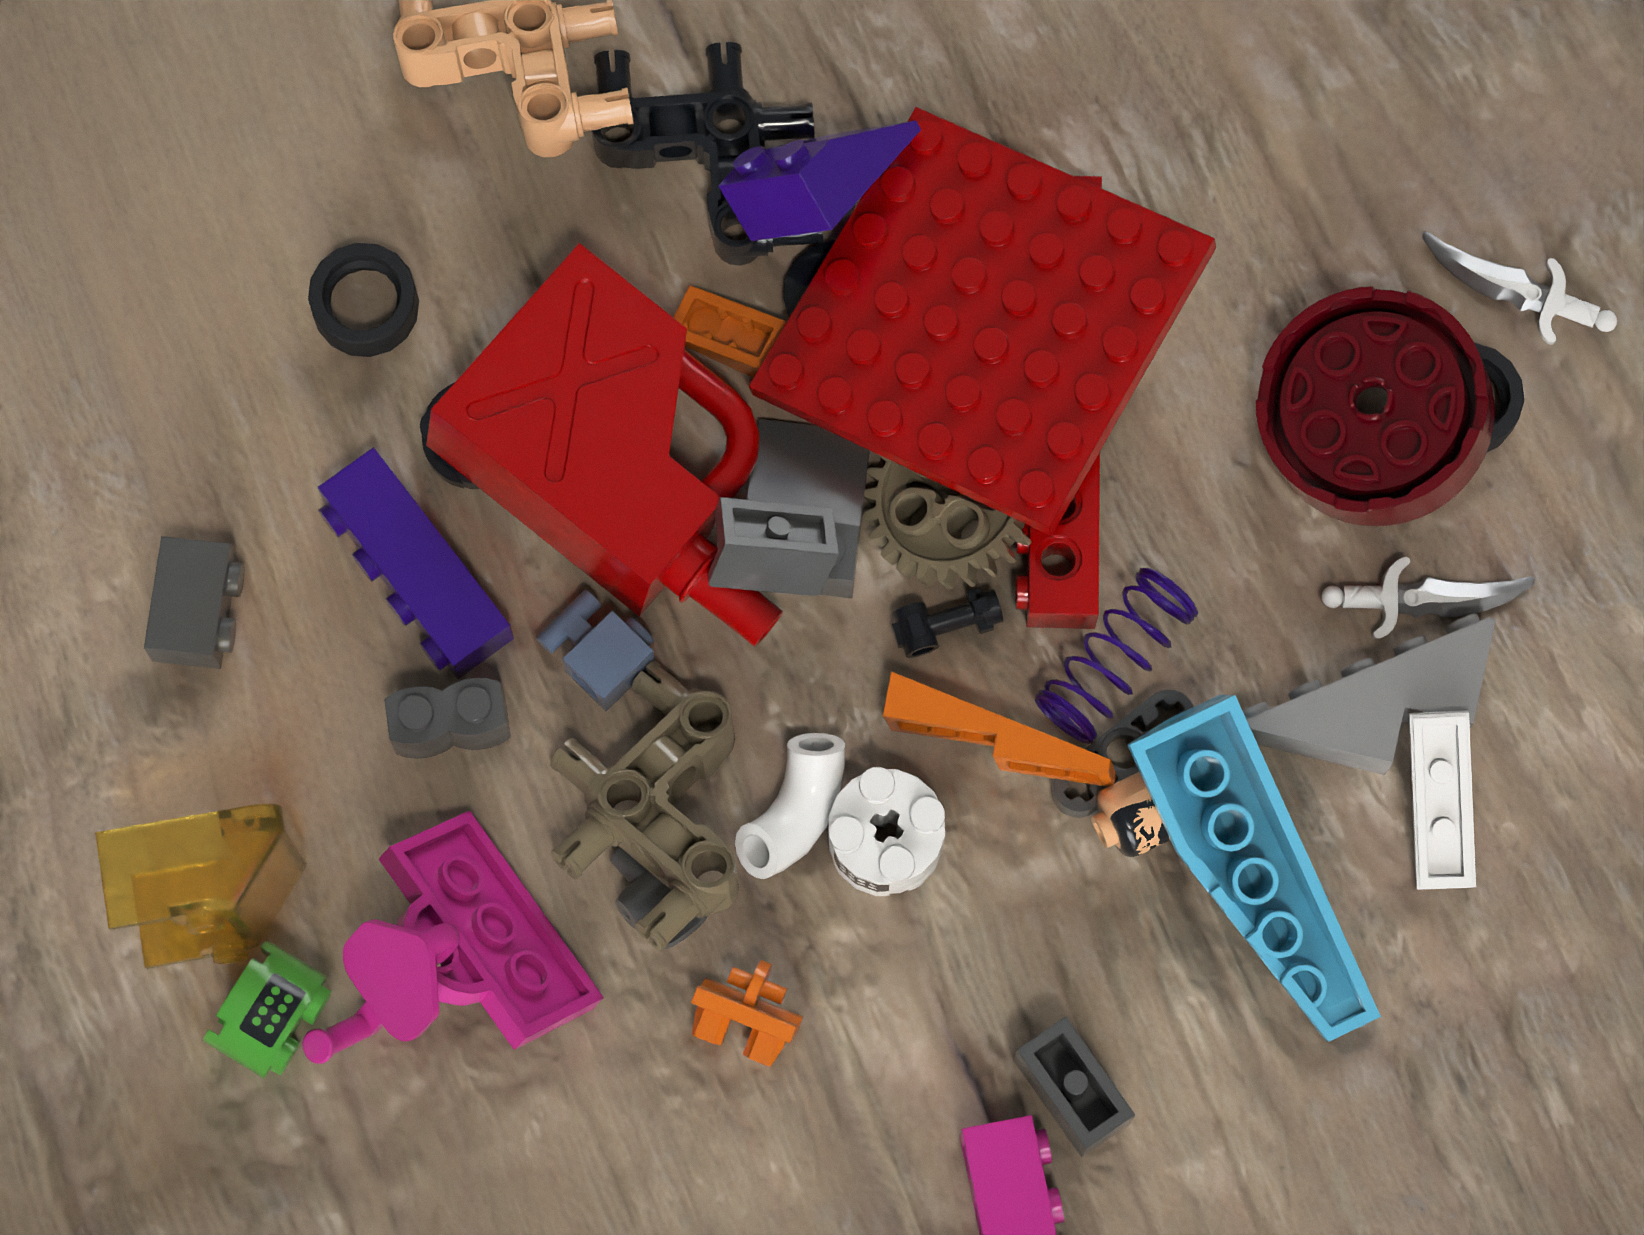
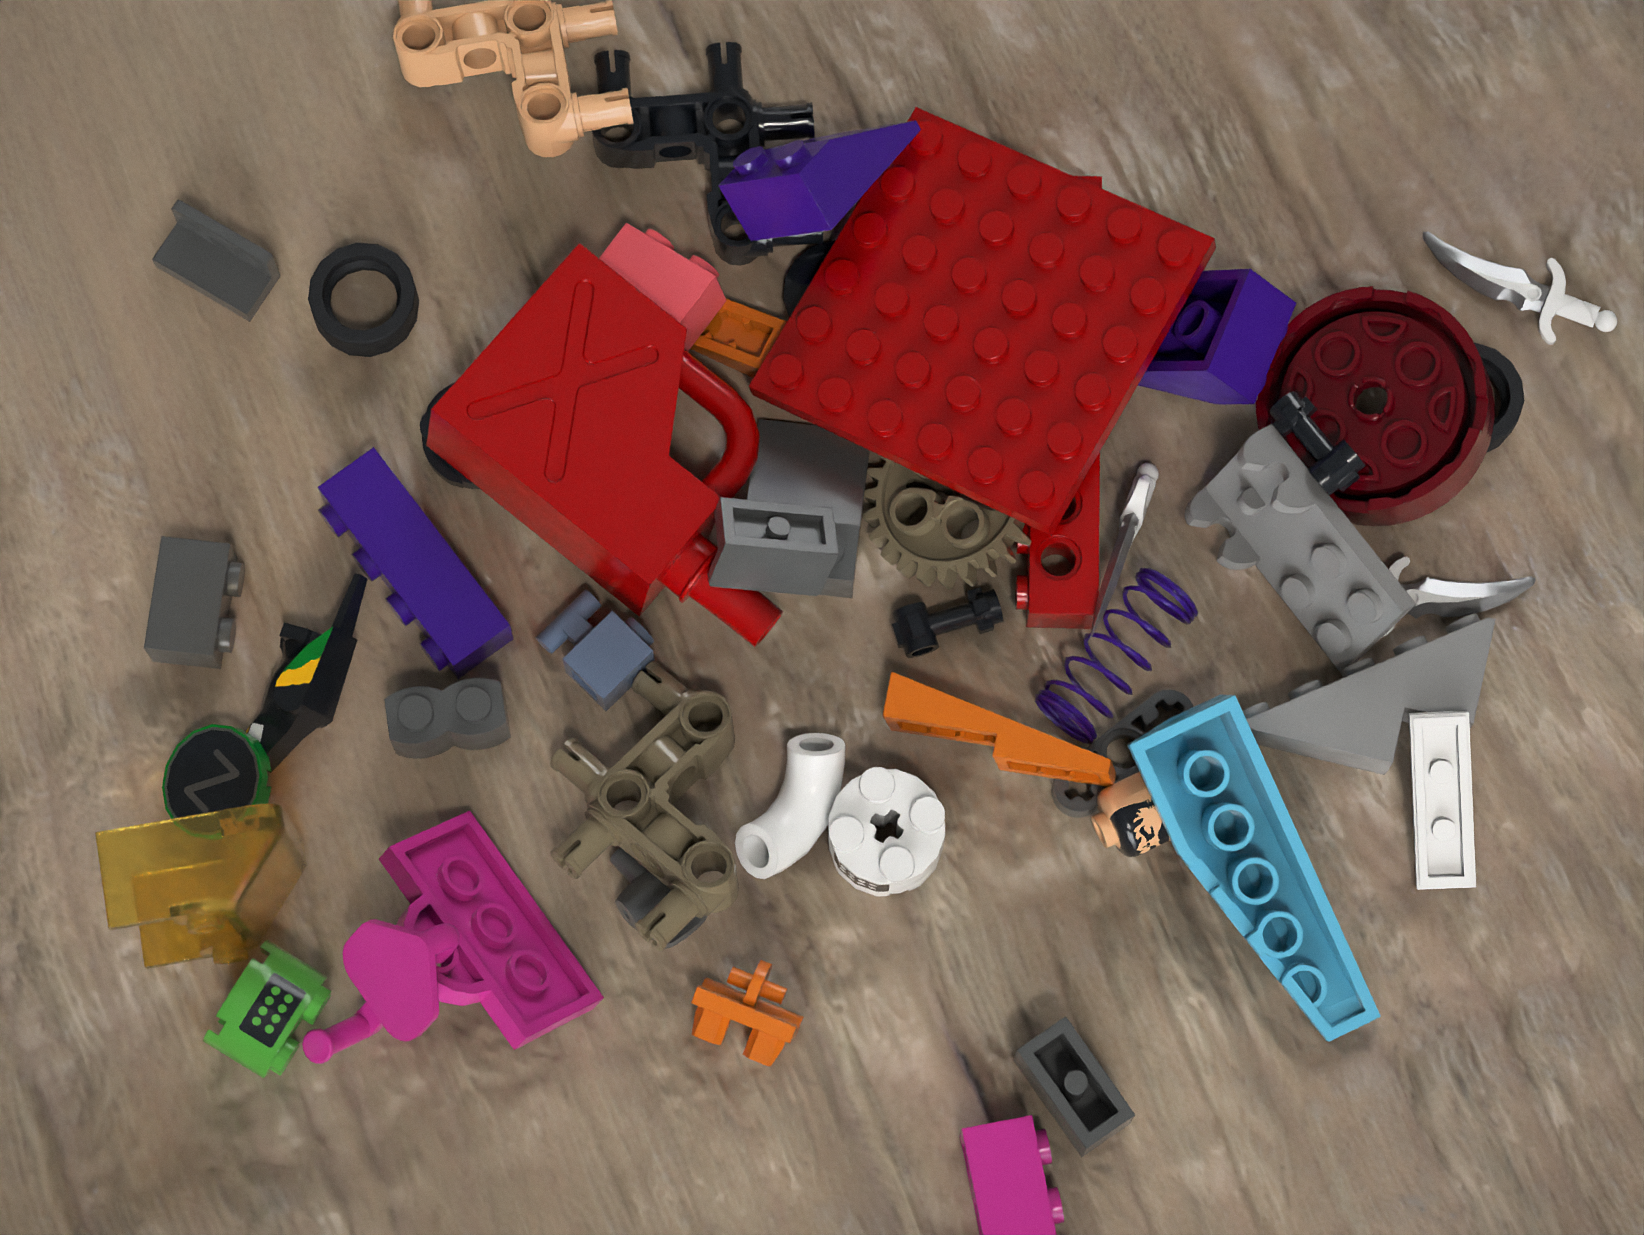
none -> dark grey panel [152,200,280,322]
none -> black tile [162,724,271,841]
none -> black animal [245,573,368,773]
none -> coral brick [599,223,727,352]
none -> piece [1090,463,1159,639]
none -> dark purple slope [1138,269,1296,404]
none -> light grey hinge [1185,424,1416,672]
none -> black bar [1269,391,1366,495]

